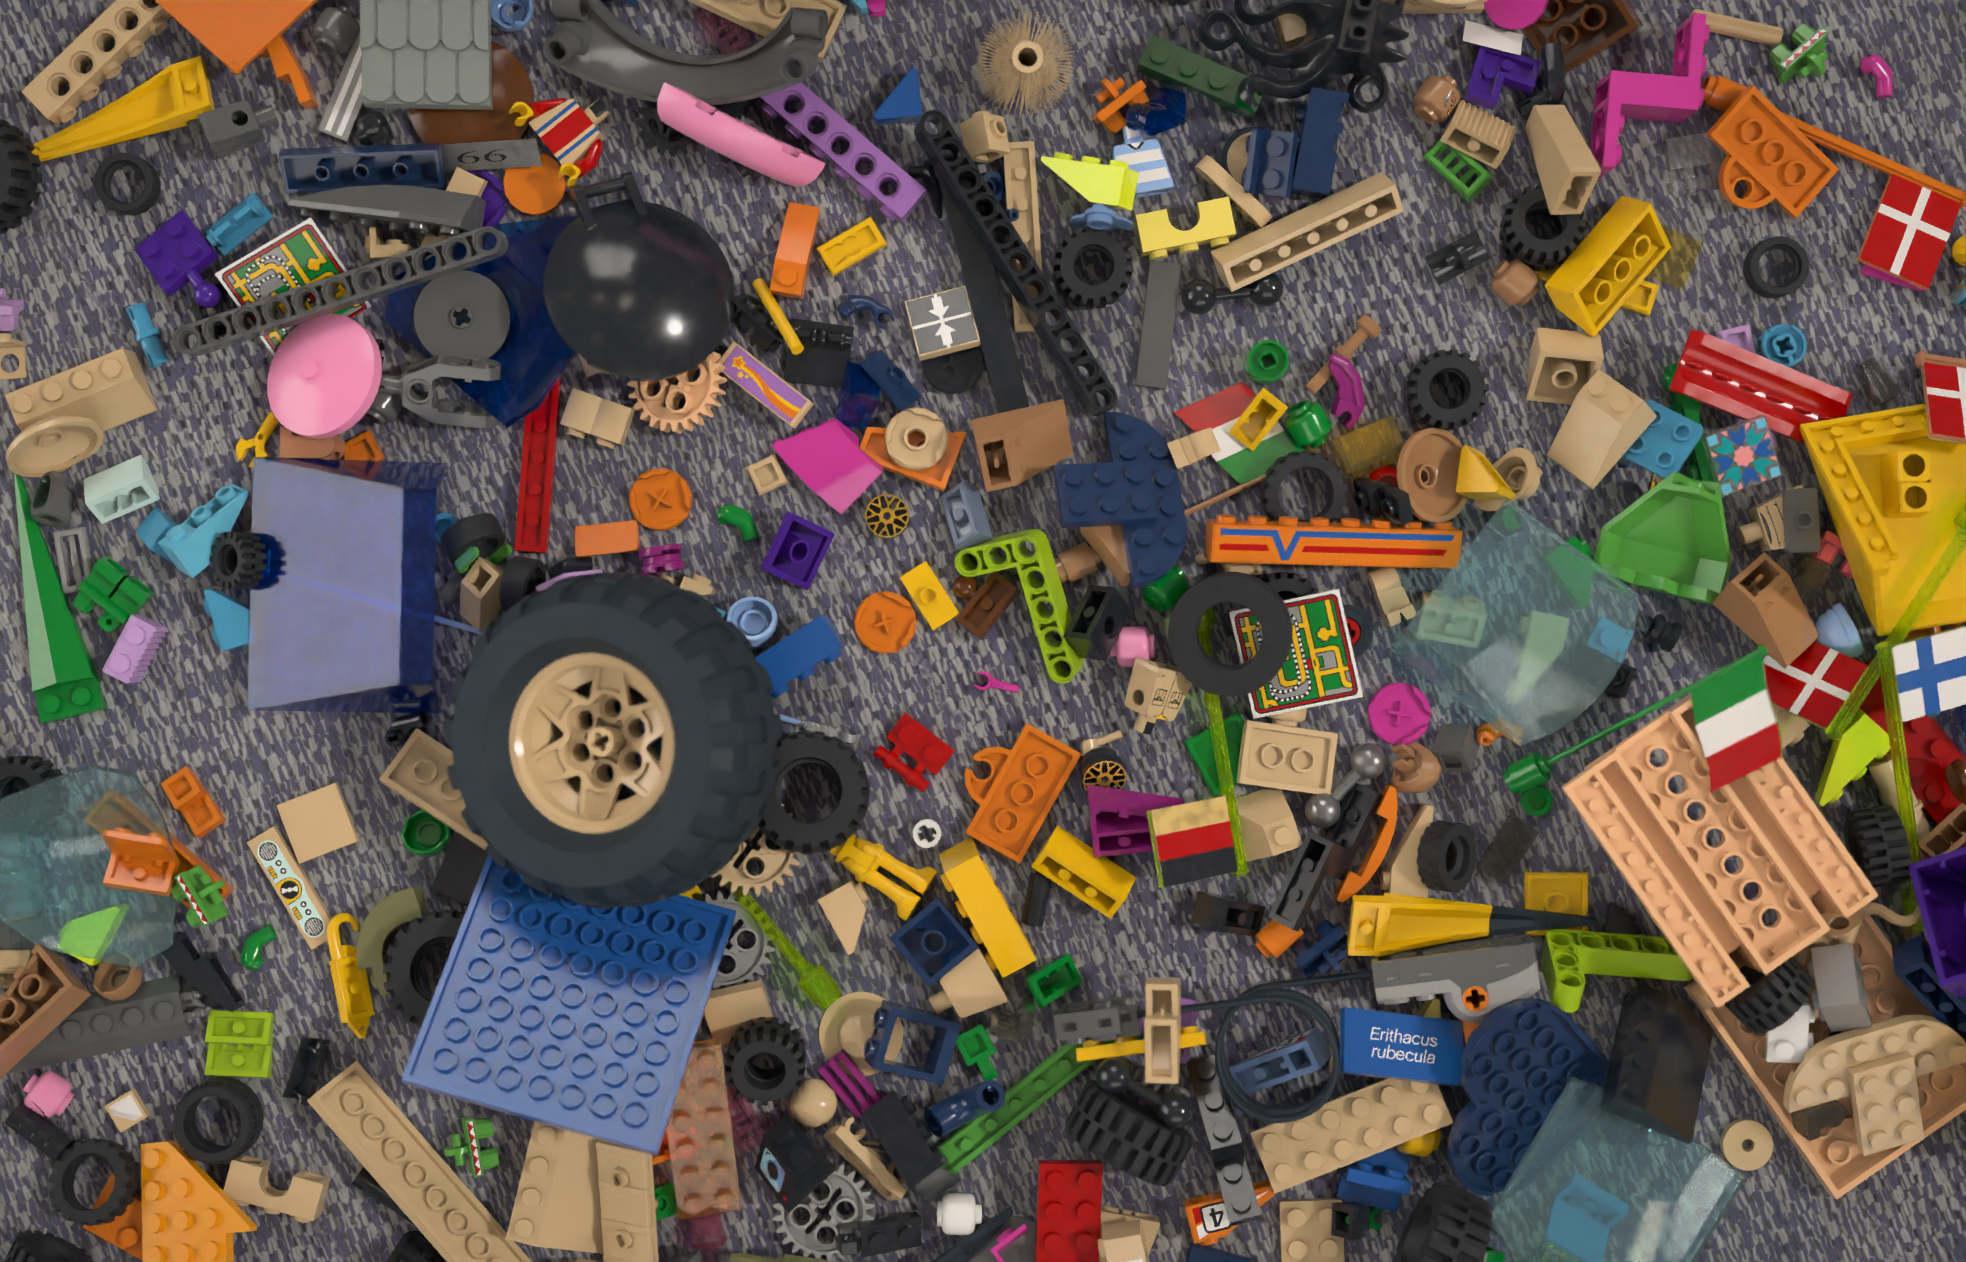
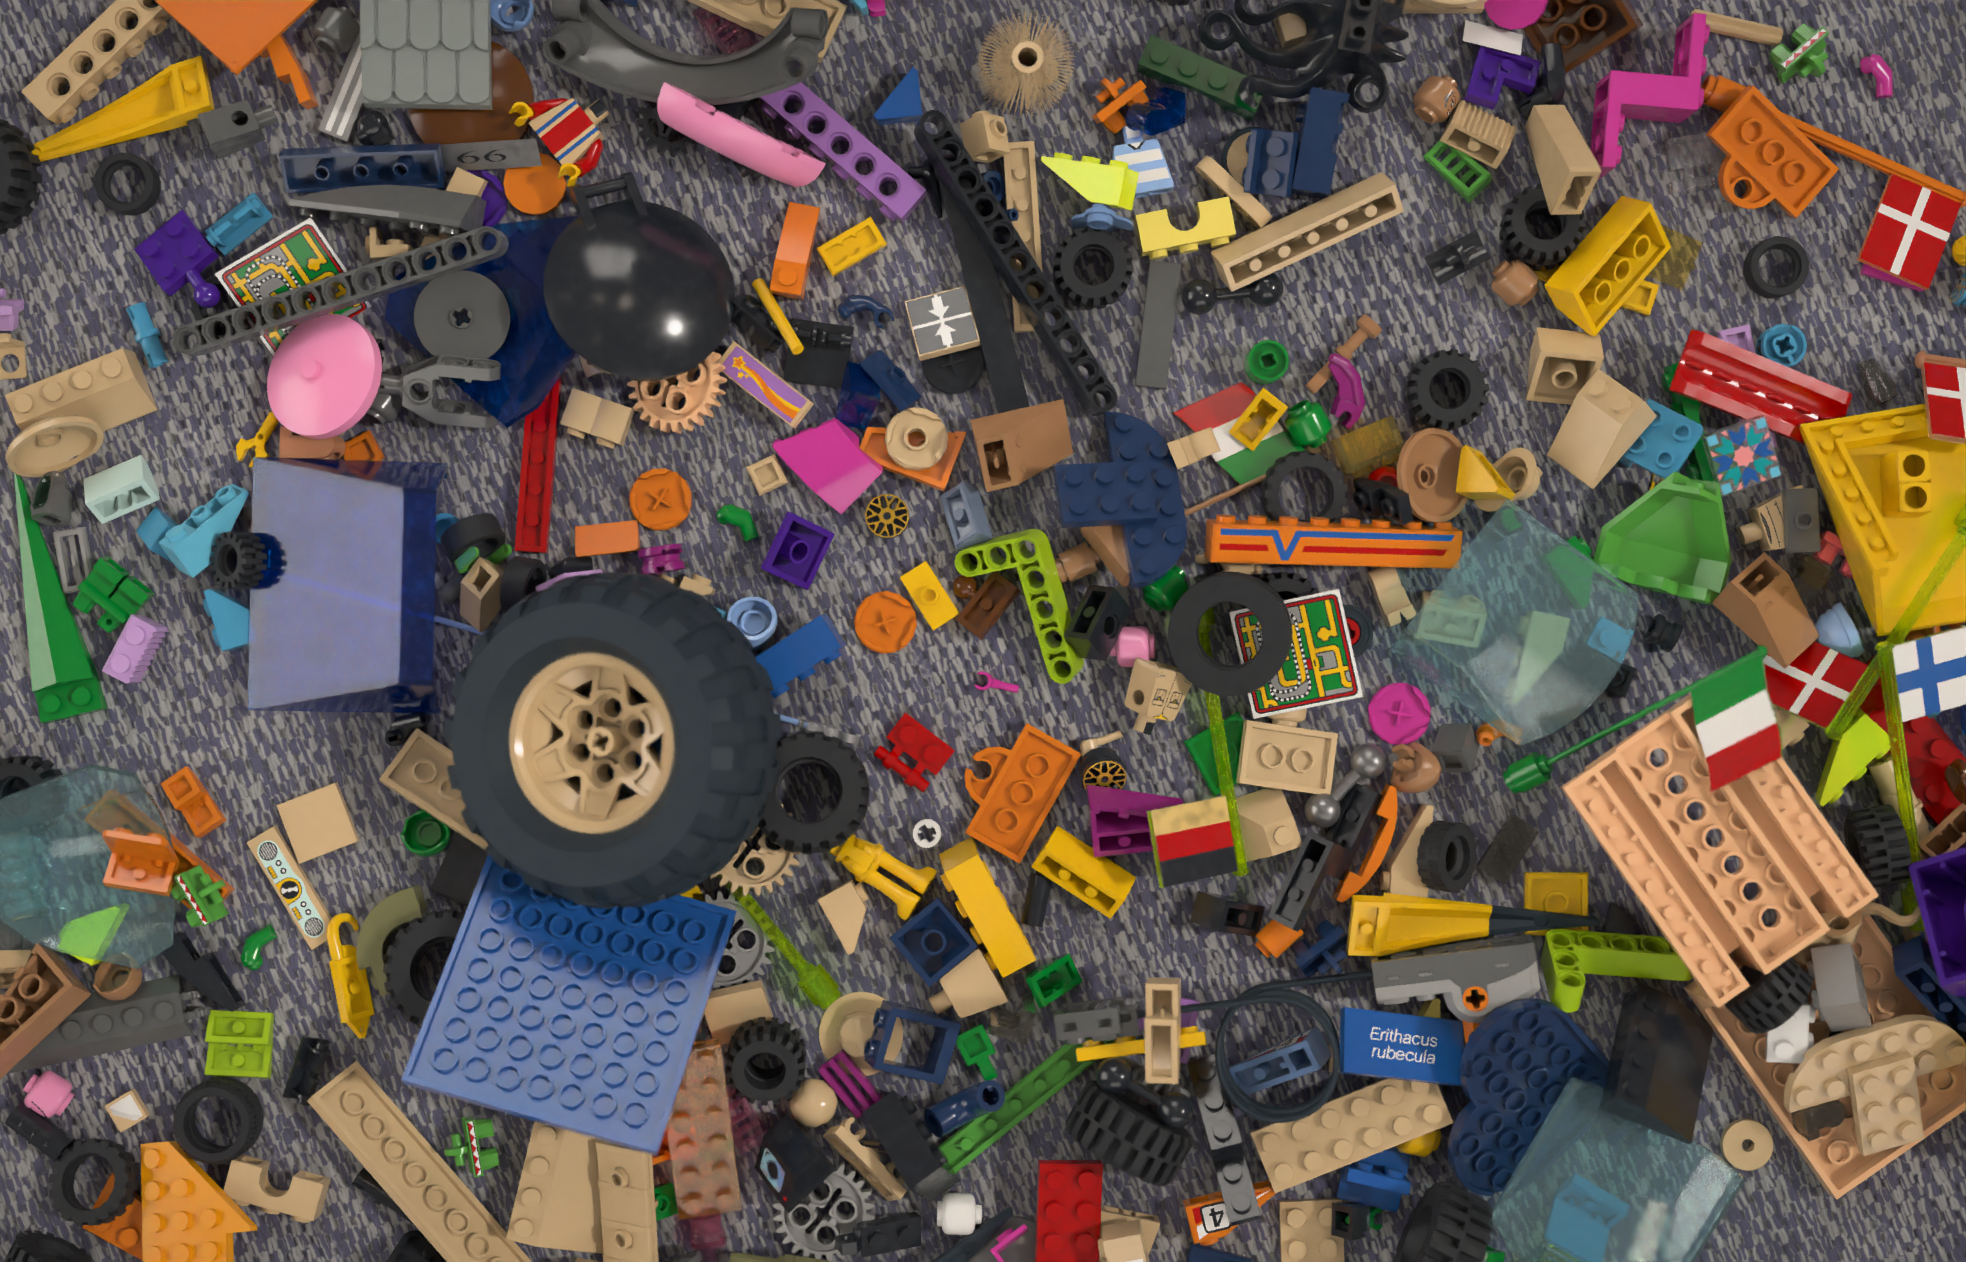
green tile [1520,785,1553,816] -> none

